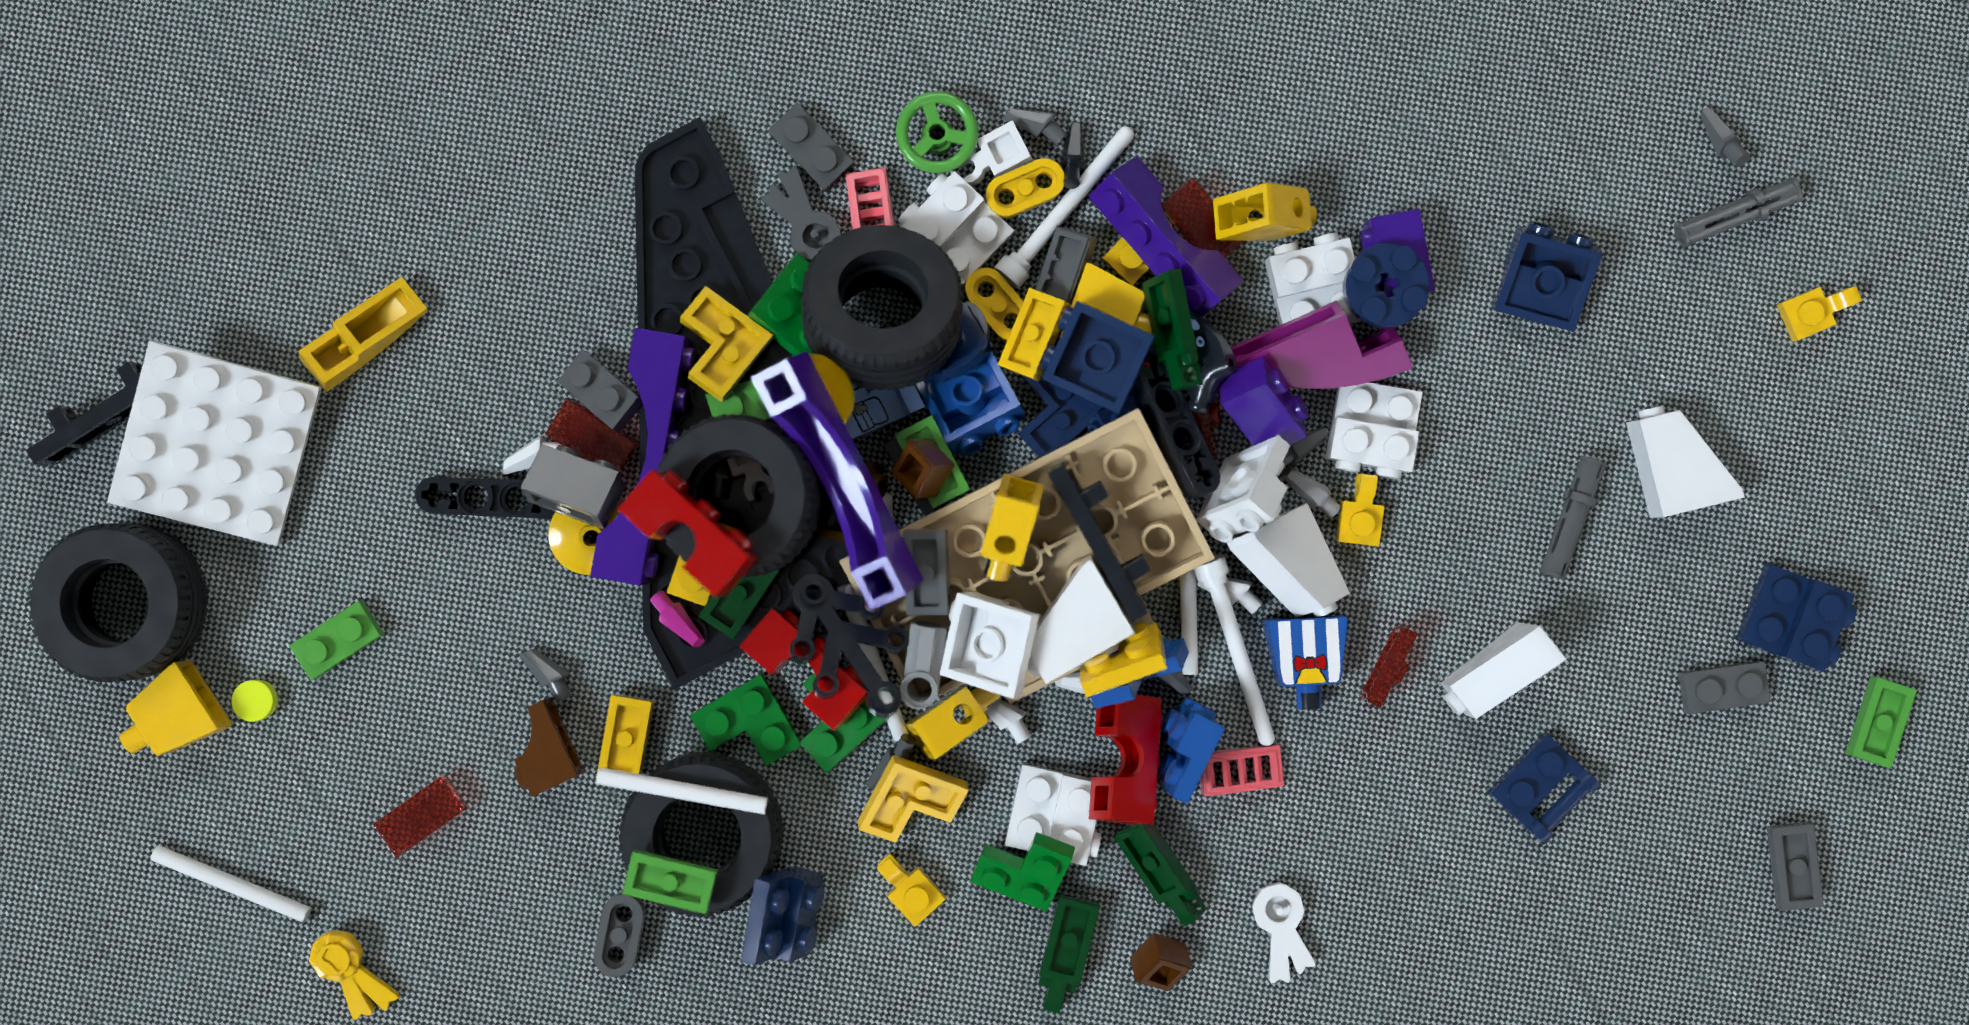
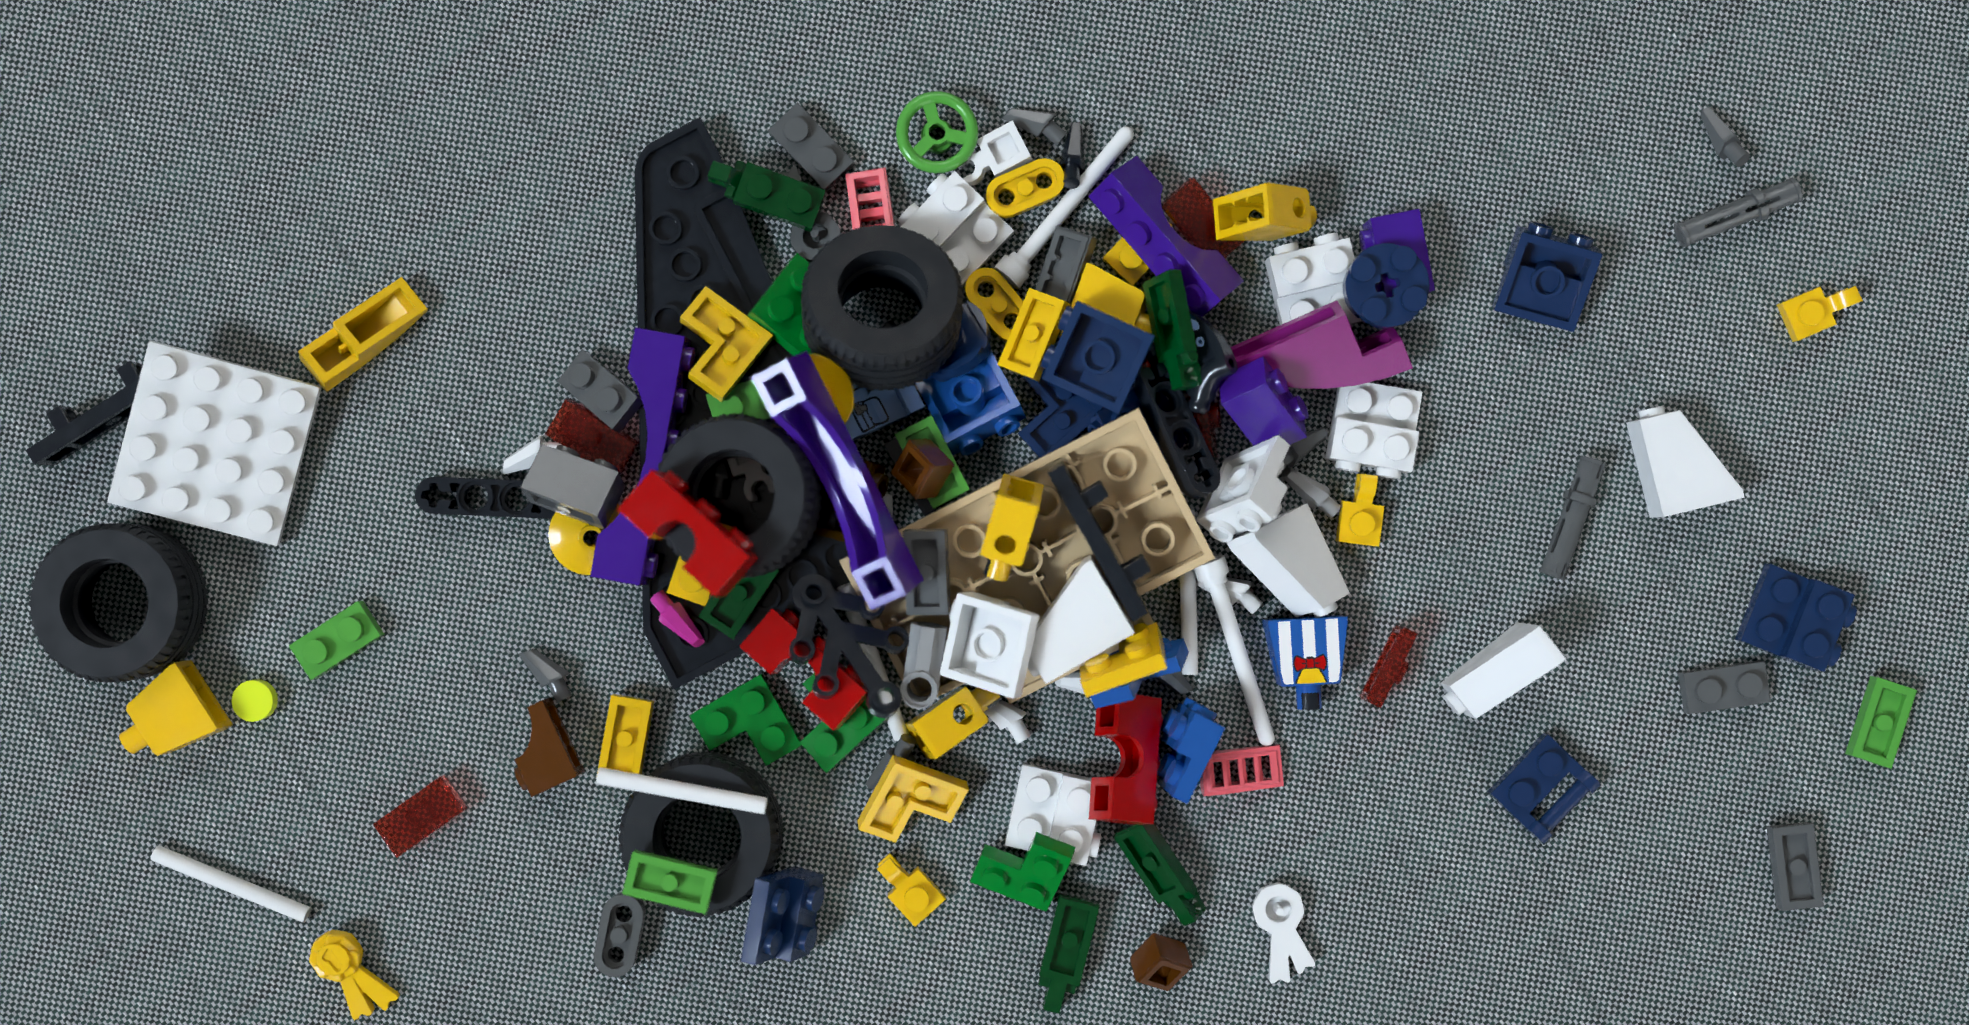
none -> dark green hinge [707,160,826,231]

